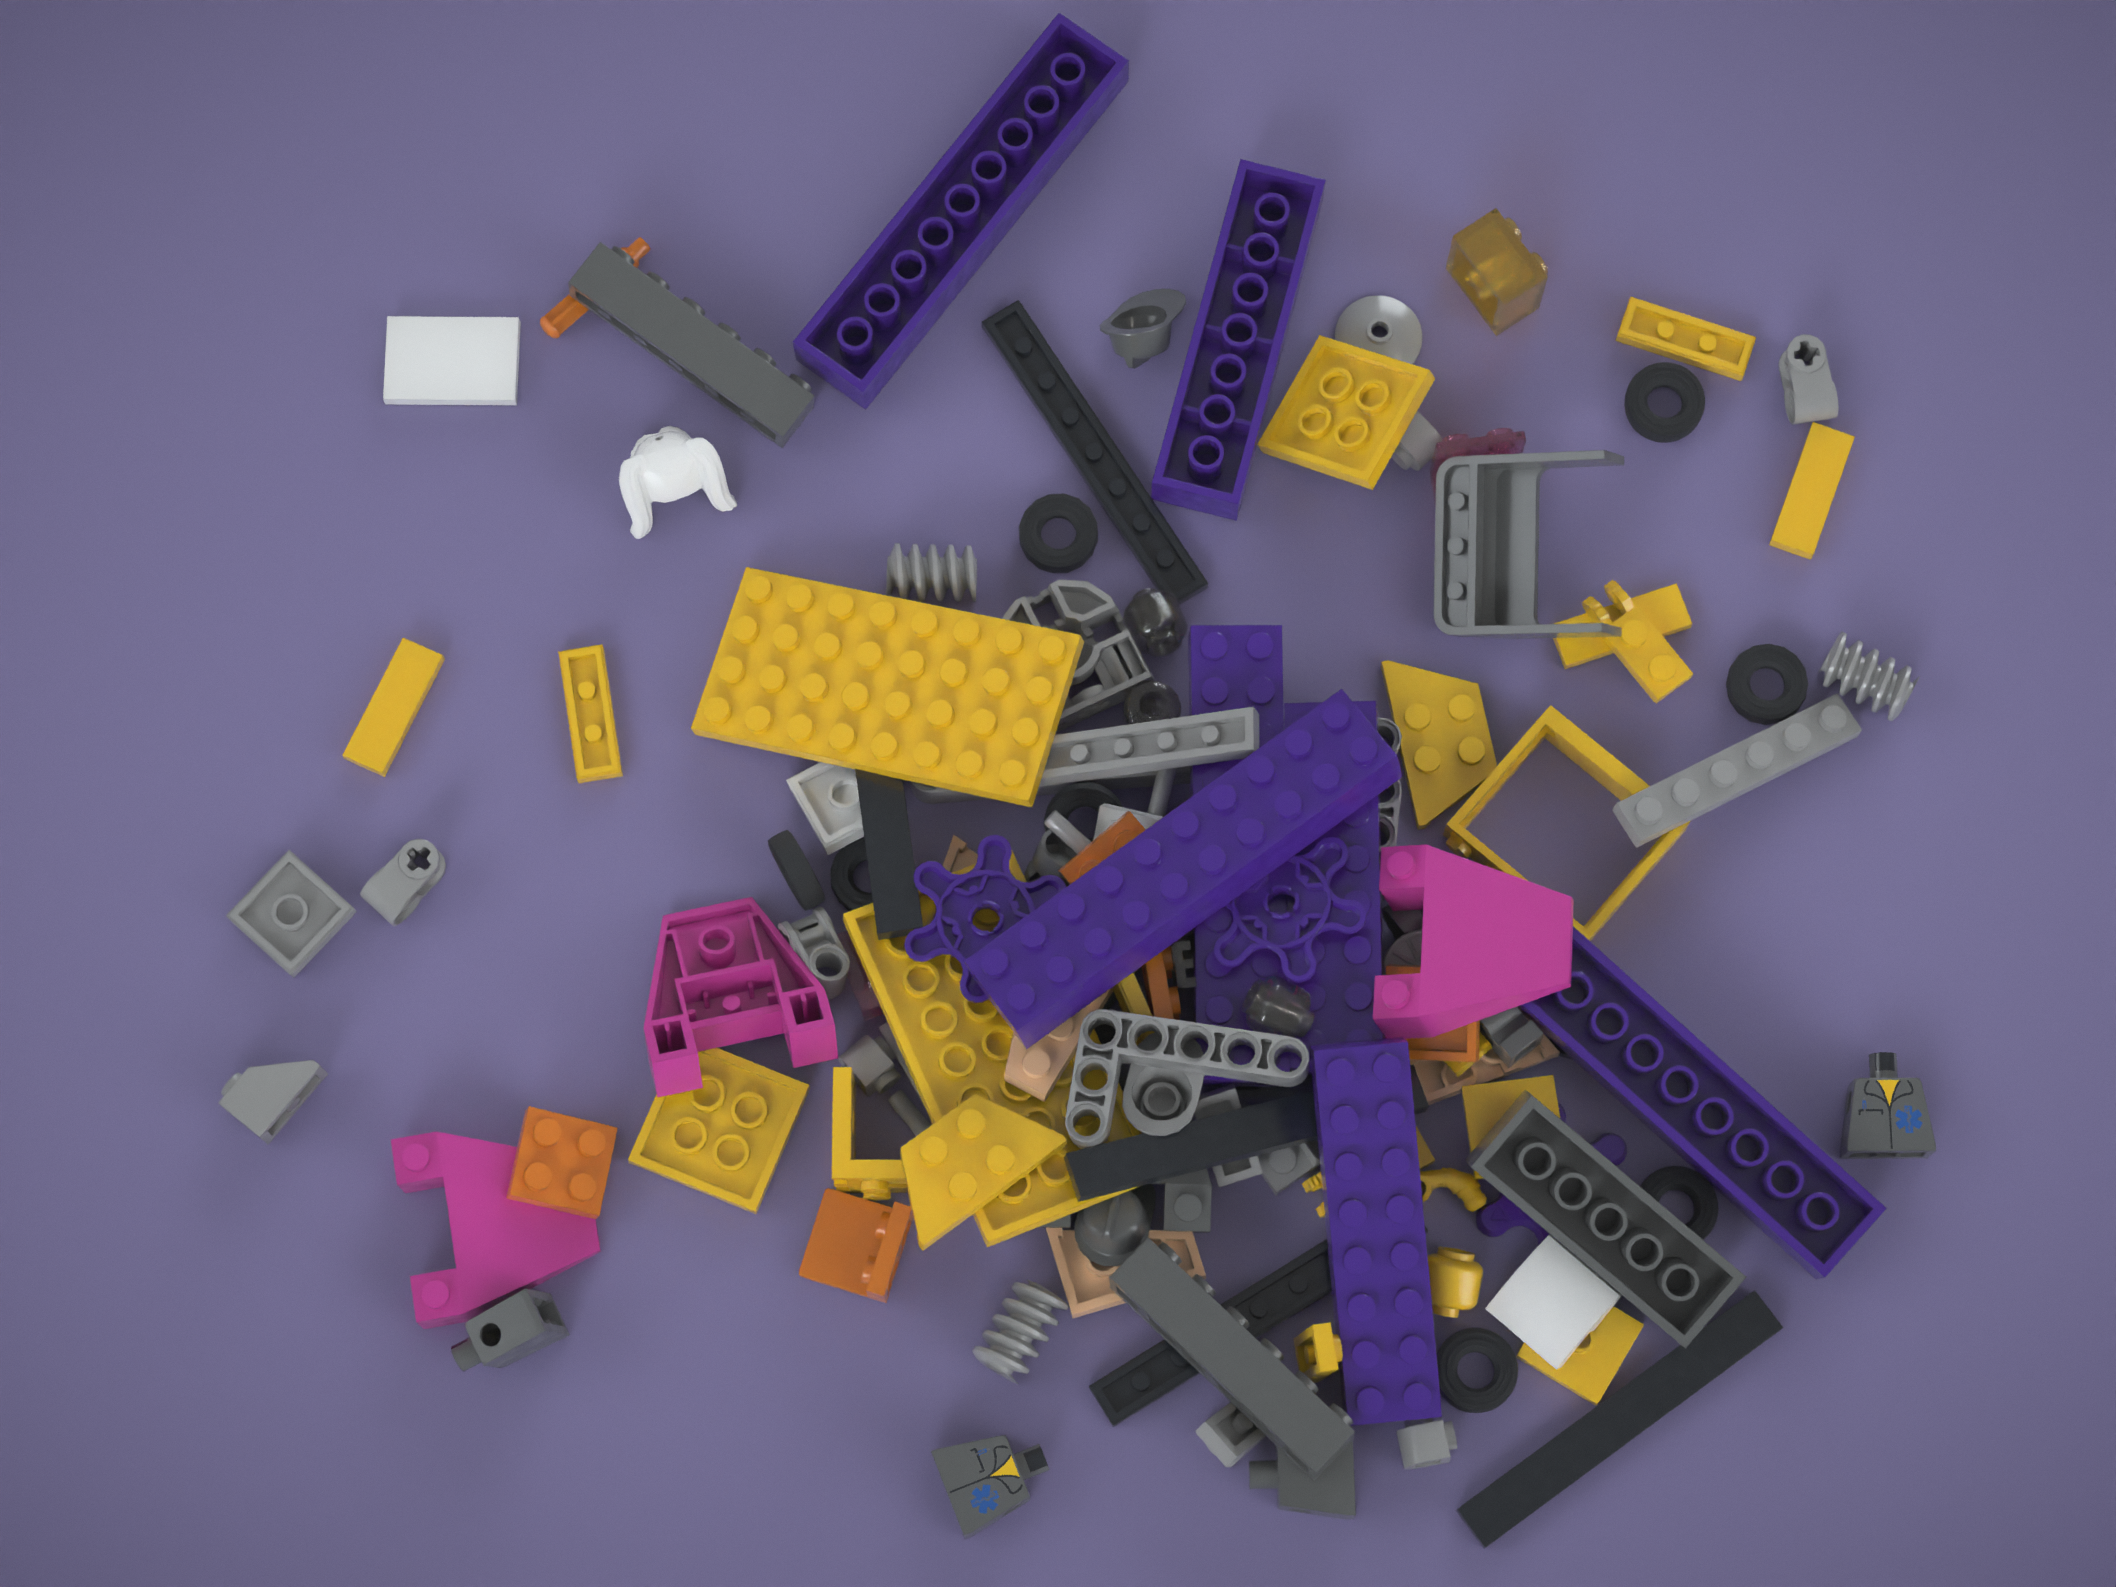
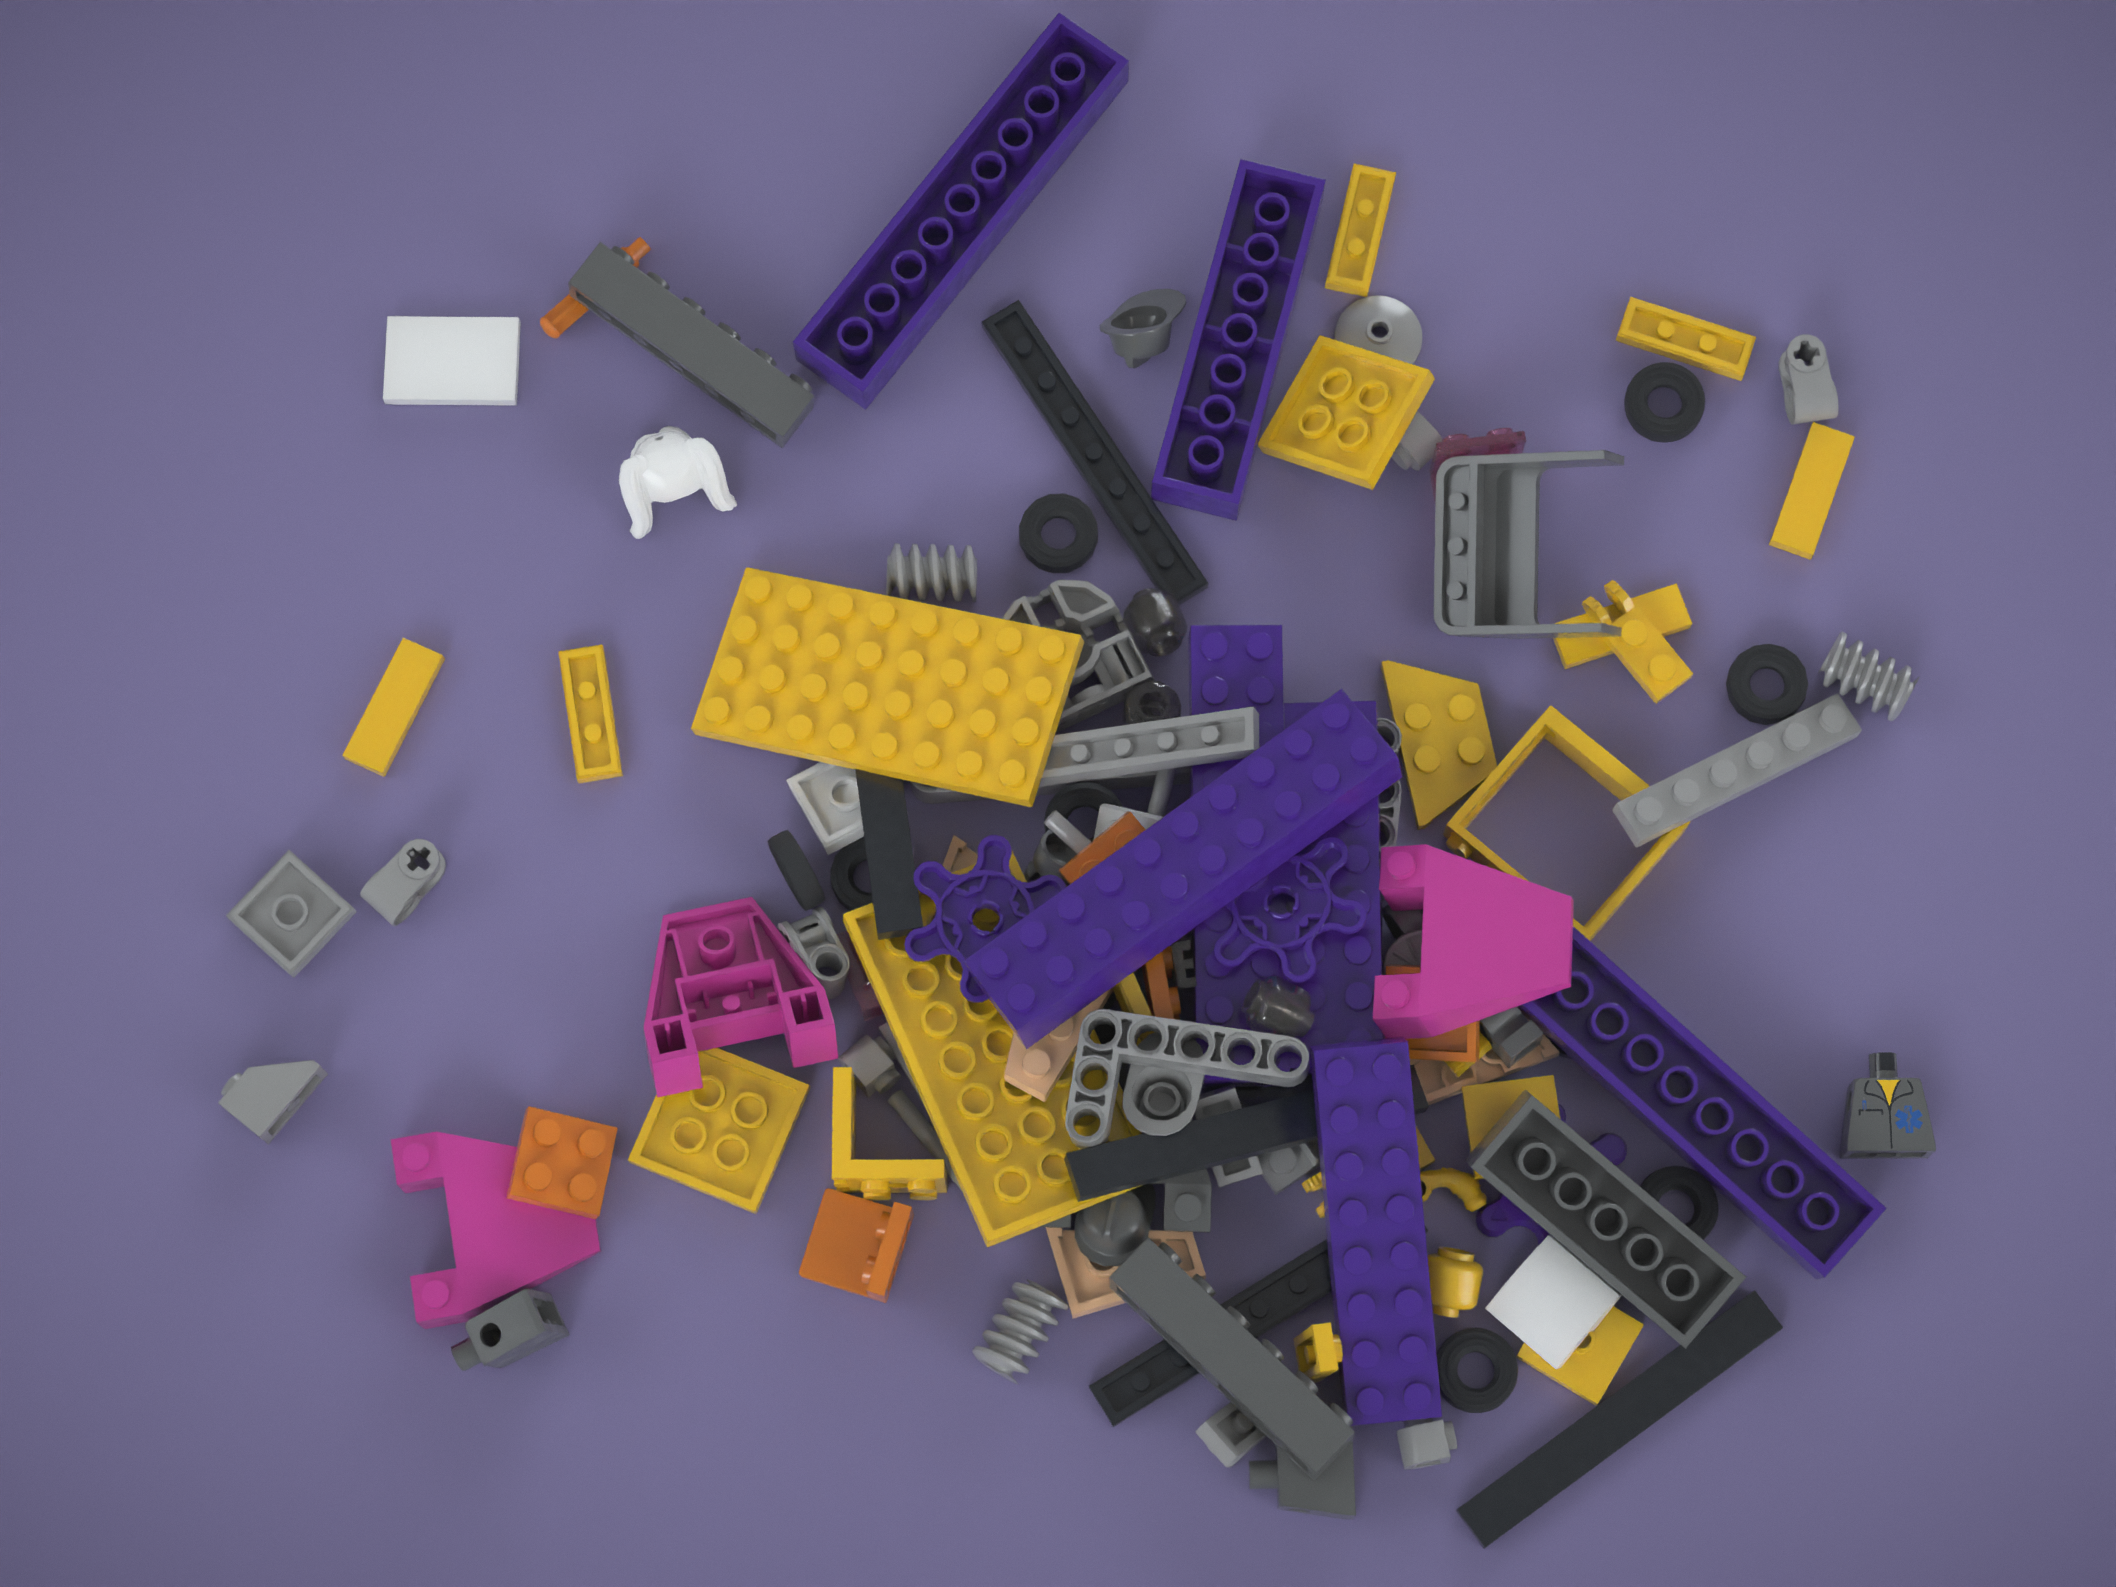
yellow wing [900,1094,1067,1251] -> none
dark grey torso [931,1435,1049,1539] -> none
clear yellow brick [1446,208,1548,336] -> none
none -> yellow tile [1325,163,1396,297]

